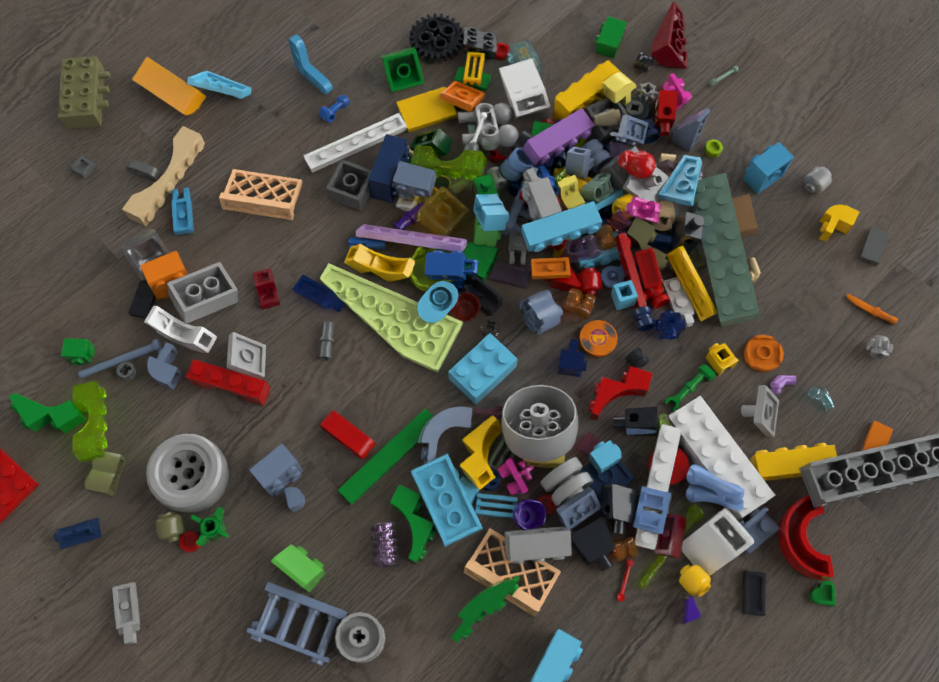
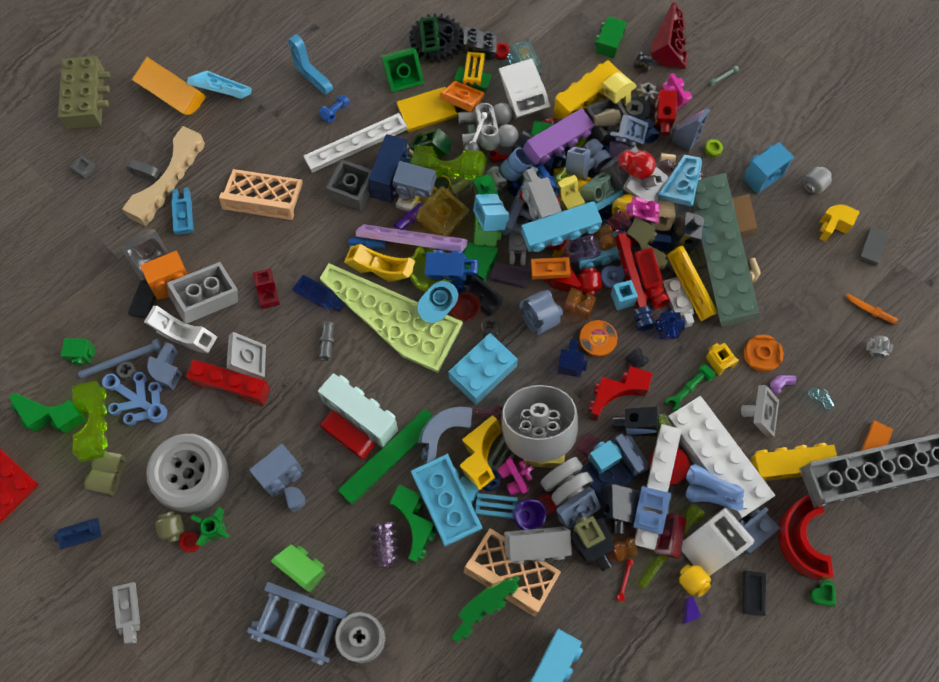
none -> medium blue plant [102,372,167,426]
none -> light aqua brick [318,373,398,448]
none -> dark green slope [419,16,440,53]
none -> olive bracket [573,516,606,550]
none -> sand blue bracket [613,434,649,478]

